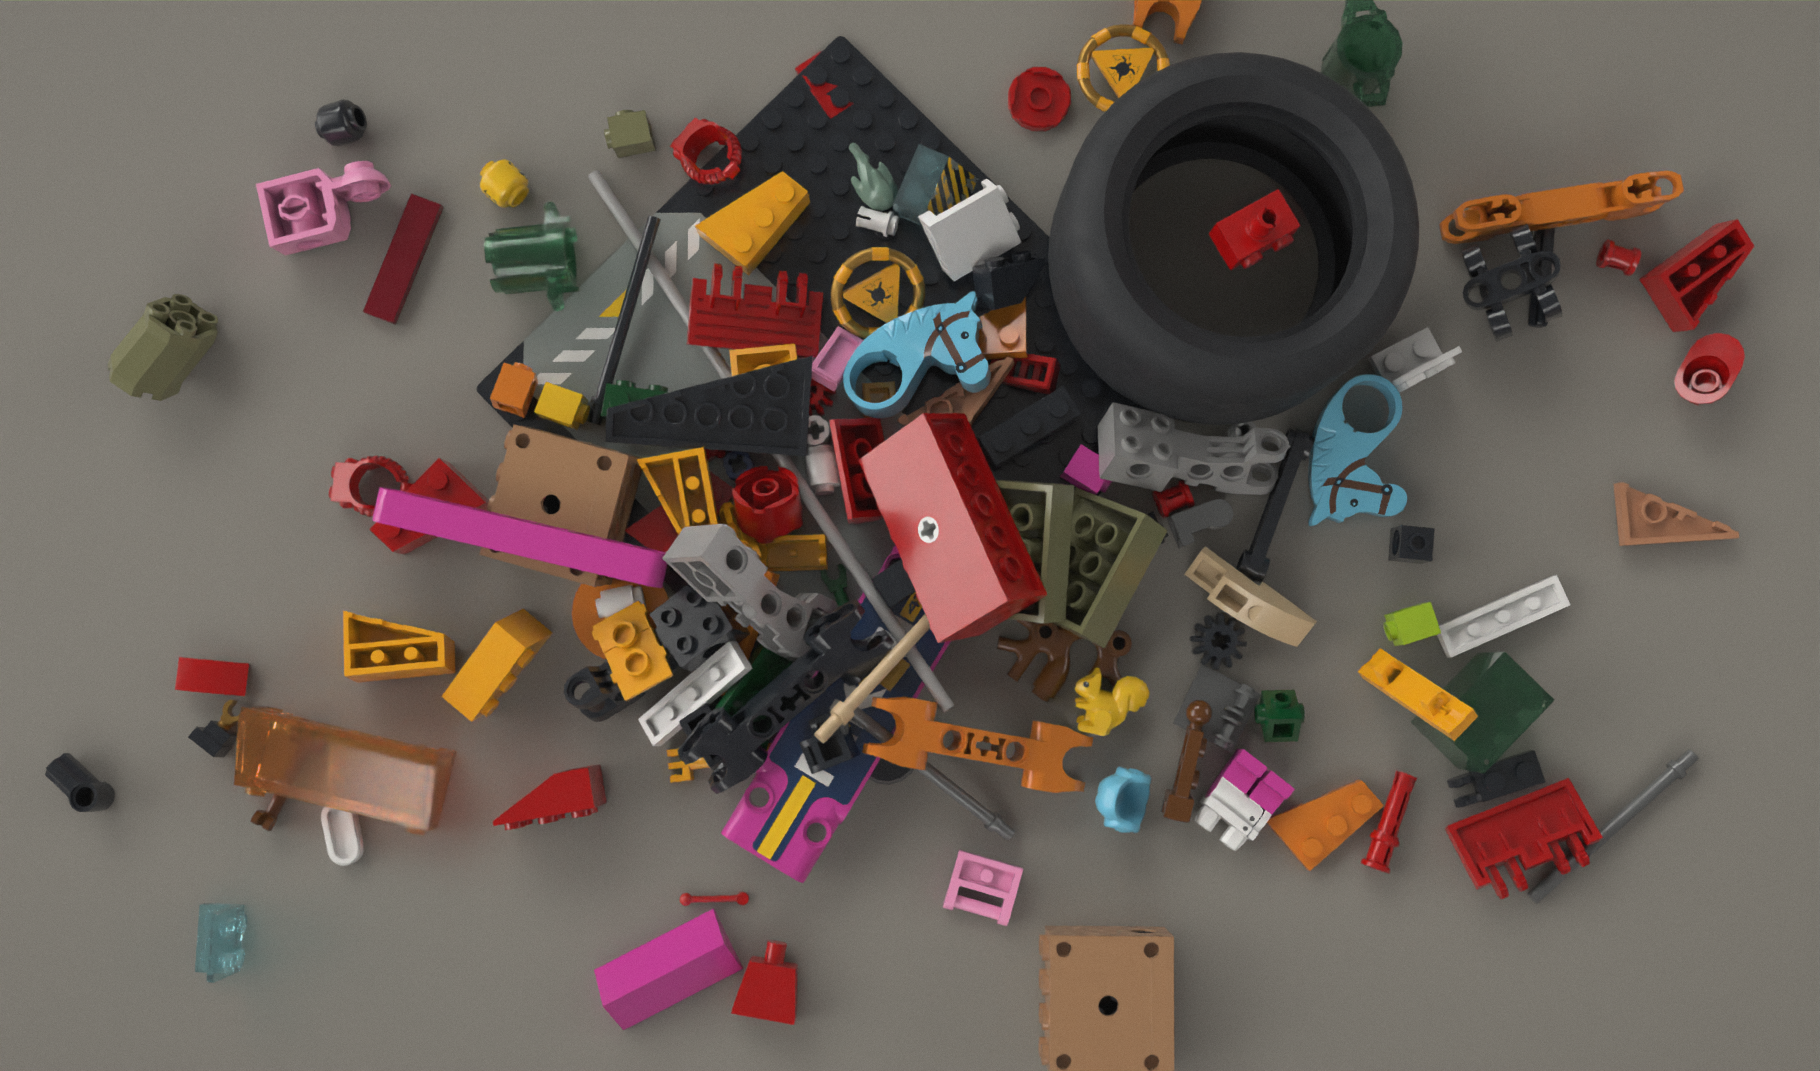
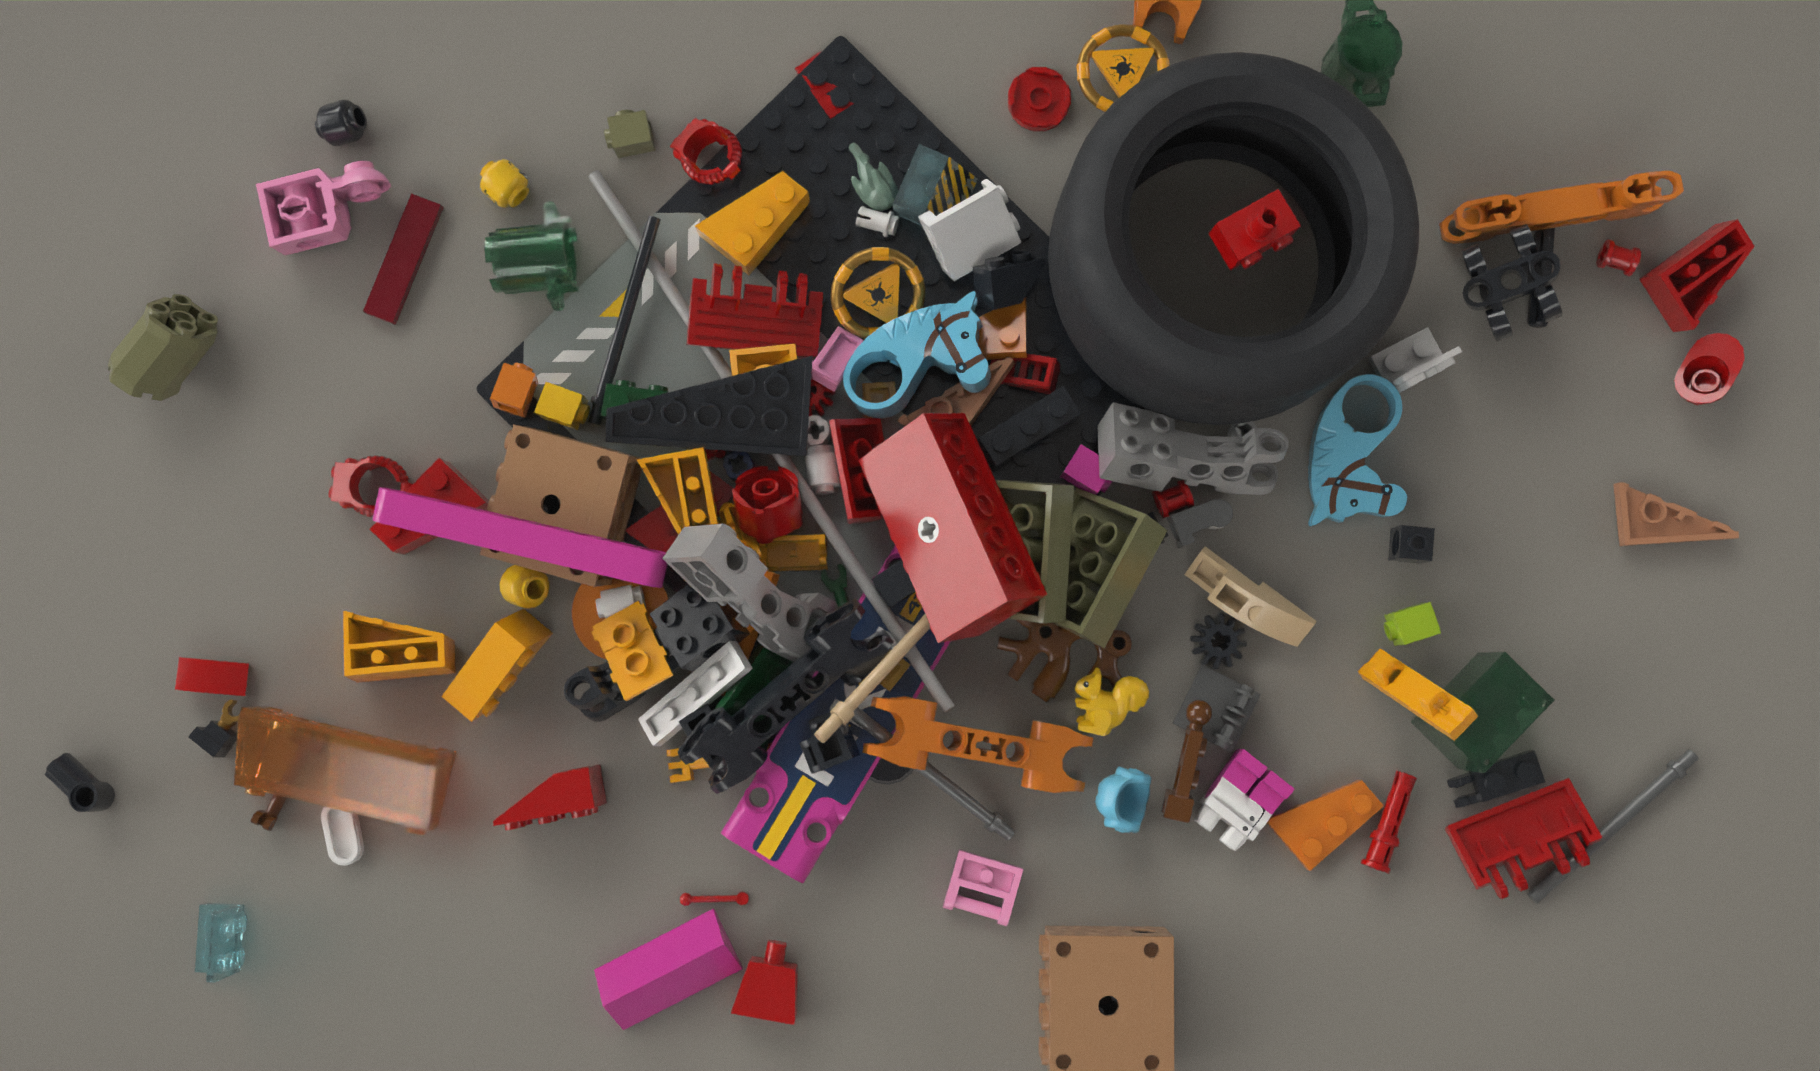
black piece [1236,428,1315,583] -> none
dark green brick [1254,690,1305,742] -> none
white plate [1437,575,1570,658] -> none
none -> yellow head [500,565,549,609]

